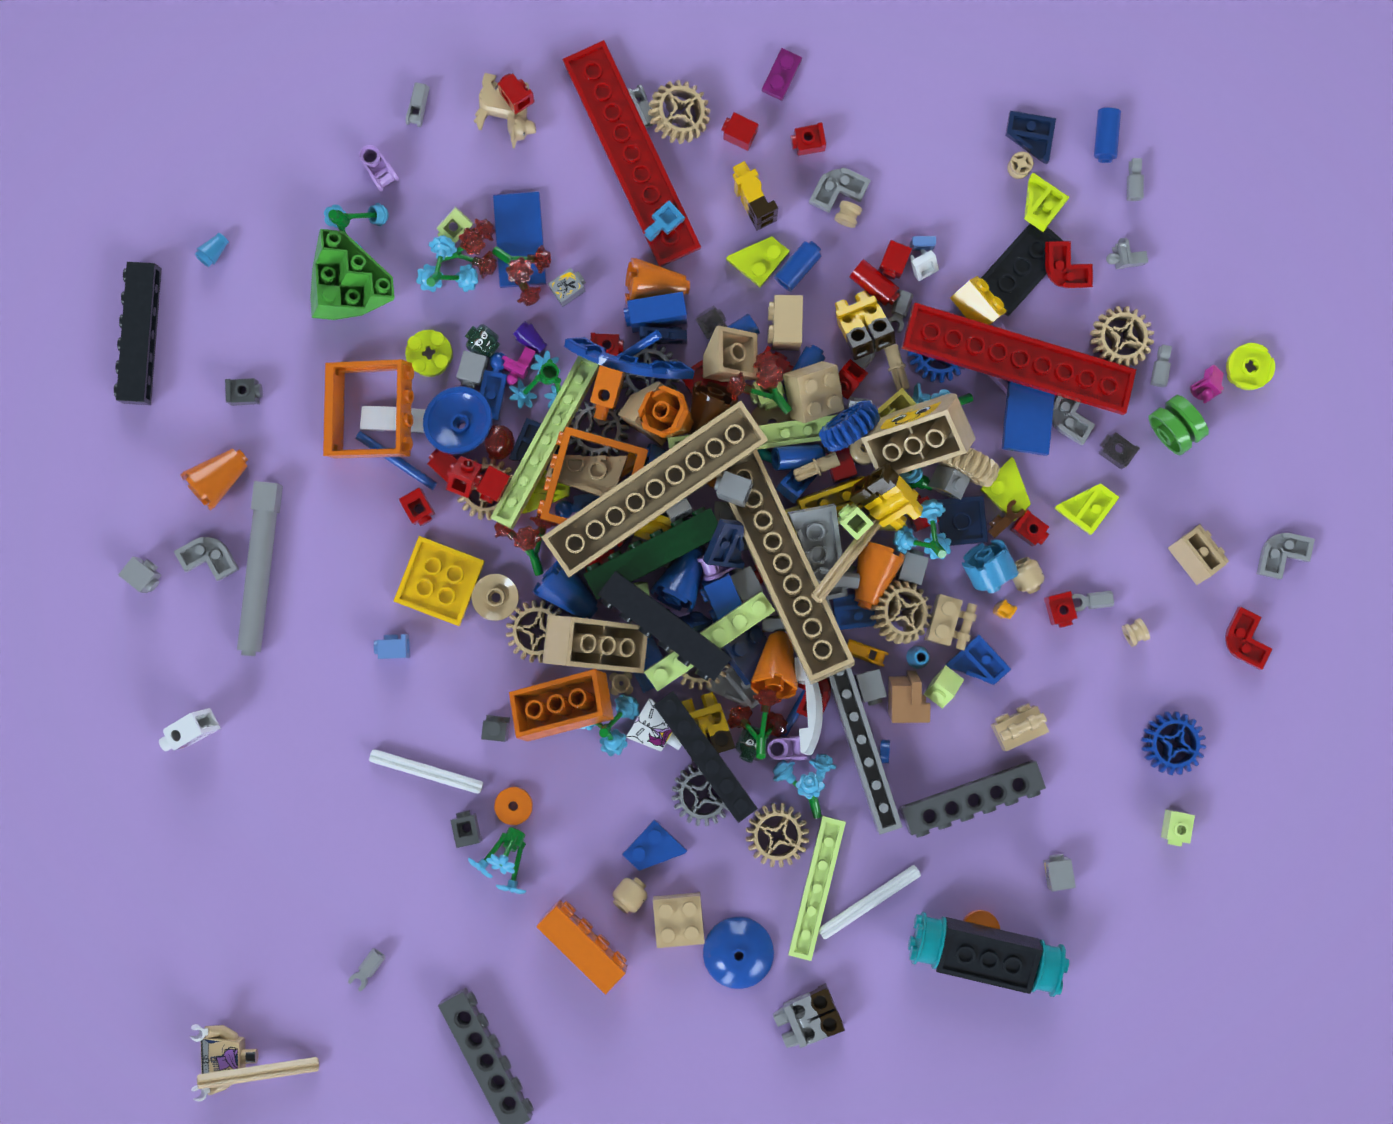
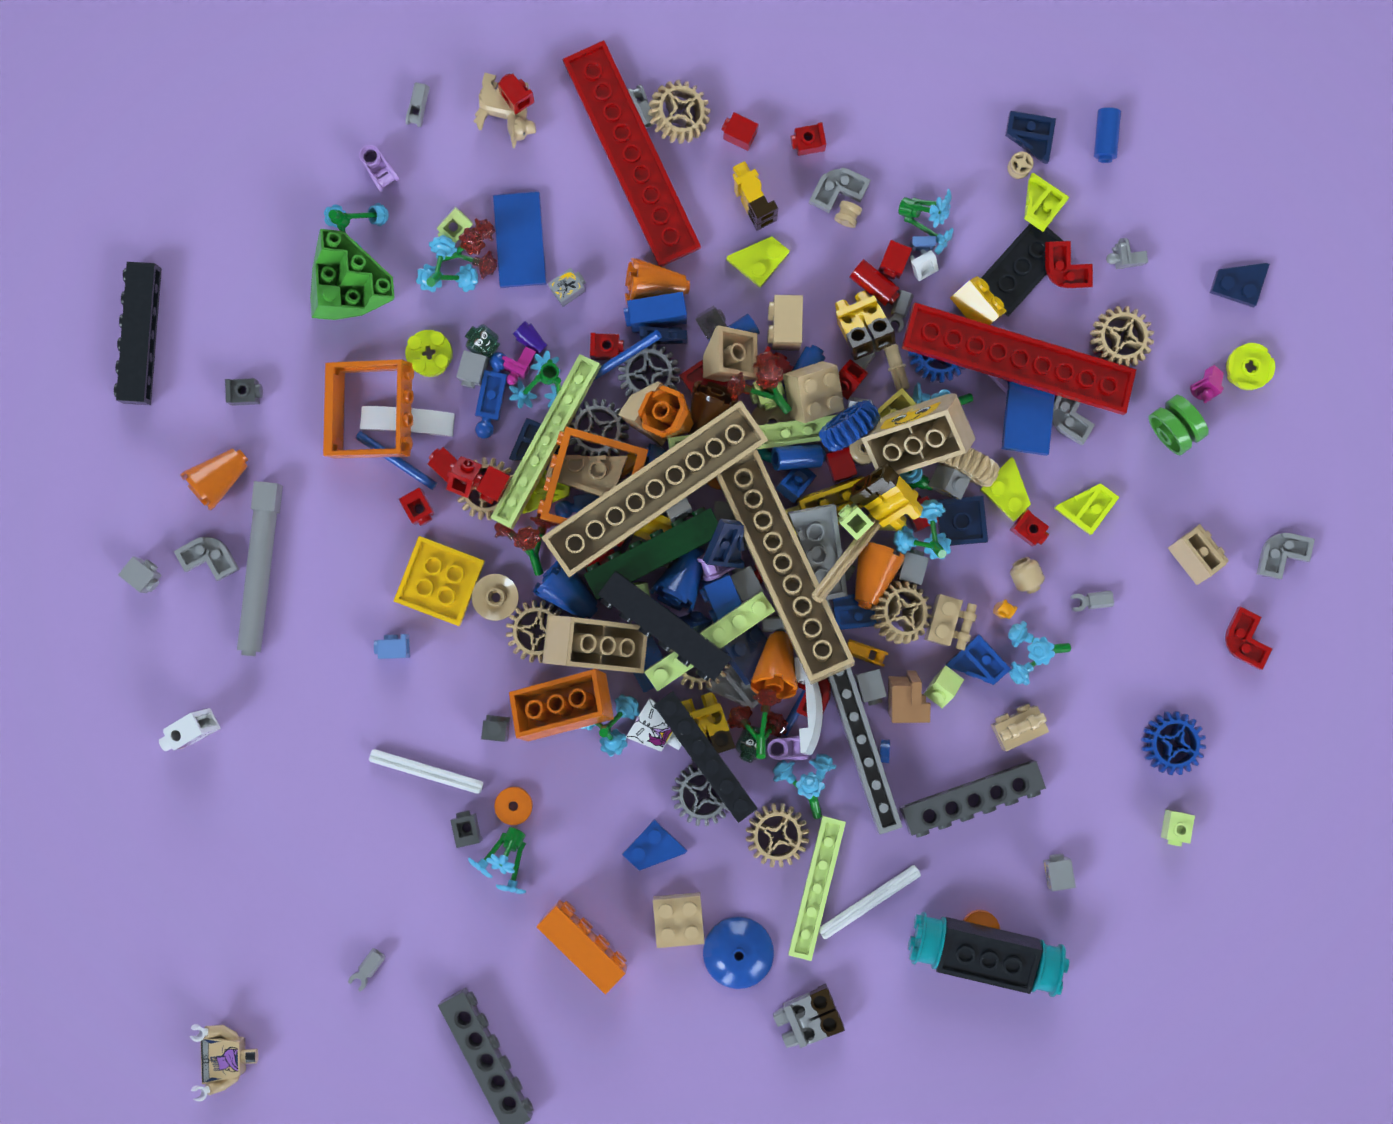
dark azure cone [194,233,229,267] -> none
tan axle [197,1057,319,1089] -> none
blue dish [423,386,492,454] -> none
clear red hair [485,424,515,460] -> none
clear red plant [492,245,551,306] -> none
blue tile [564,337,695,379] -> none
orange torso [590,365,626,421] -> none
tan plate [609,672,633,696] -> none
tan head [613,877,647,914] -> none
dark azure plate [644,201,685,242] -> none
light grey brick [714,471,753,508] -> none
magenta plate [762,48,802,101] -> none
blue brick [774,241,822,292] -> none
tan axle [793,452,840,482] -> none
light grey bar [817,567,860,589] -> none
dark azure cone [906,646,930,669] -> none
dark azure brick [962,539,1019,593] -> none
reddish brown plate [988,499,1025,538] -> none
red brick [1044,591,1077,628] -> none
clear smoke brick [1098,432,1140,469] -> none
tan wheel [1122,618,1150,647] -> none
light grey bar [1127,158,1144,201] -> none
light grey bar [1150,345,1172,387] -> none
none -> plant [898,189,954,255]
none -> medium azure plant [1008,621,1071,686]
none -> dark blue wing [1210,263,1270,308]

